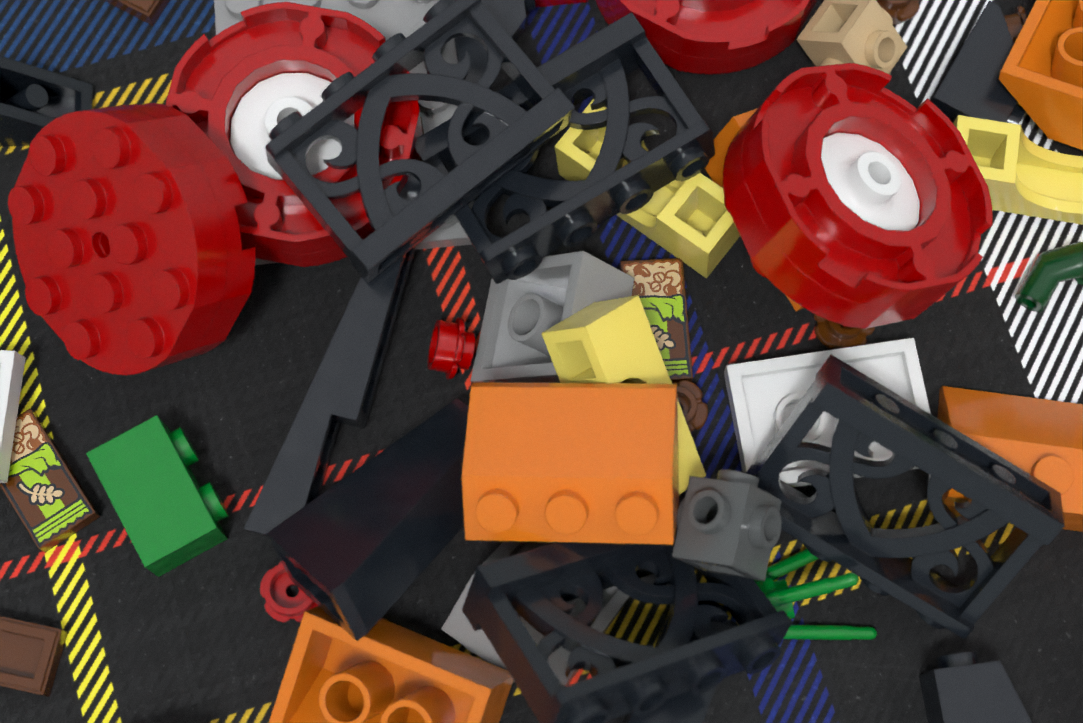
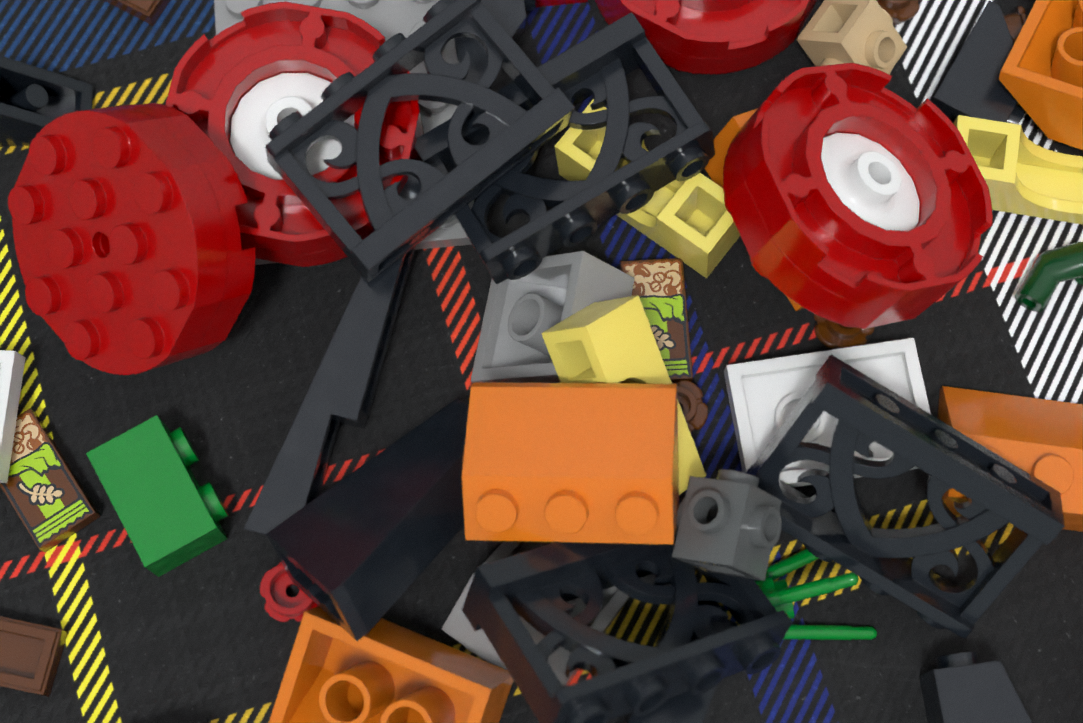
red plate [427,317,475,379] -> none

